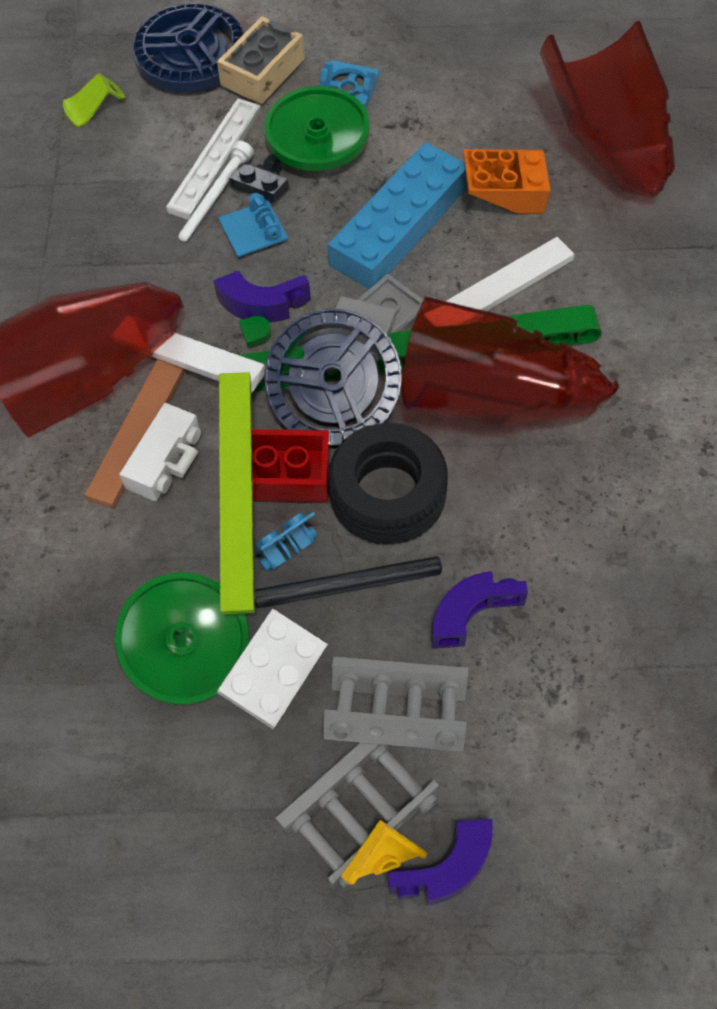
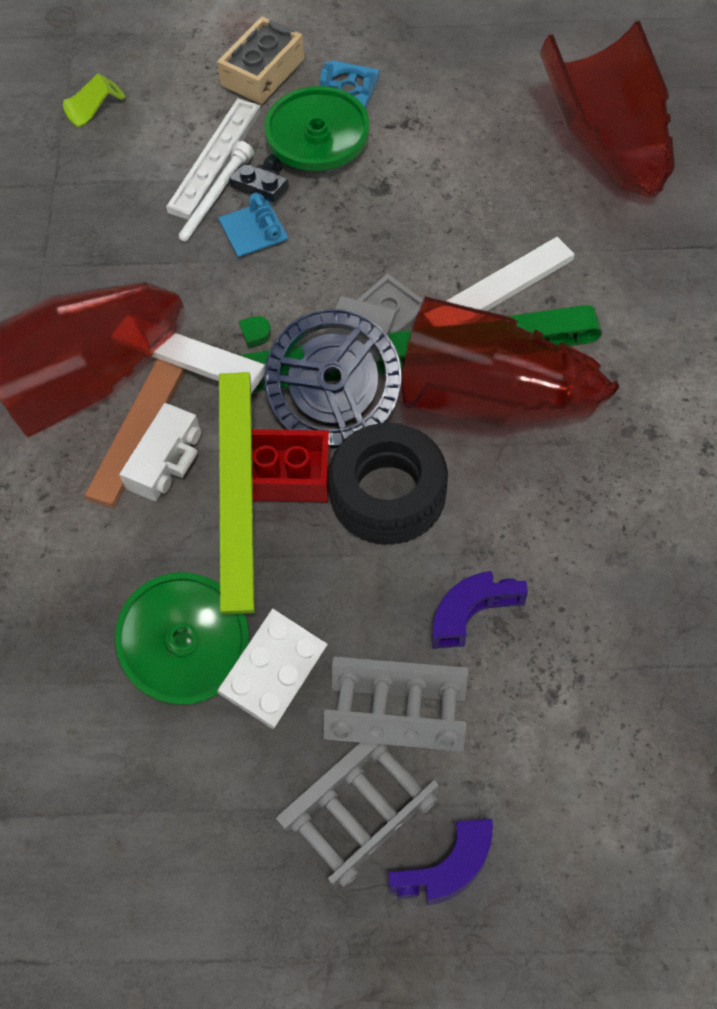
dark blue piece [132,3,244,93] -> none
dark purple arch [213,271,311,323] -> none
dark azure hinge [254,512,318,571] -> none
black axle [254,556,442,608] -> none
dark azure brick [327,142,468,289] -> none
yellow tile [341,820,428,885] -> none
orange slope [463,149,551,214] -> none

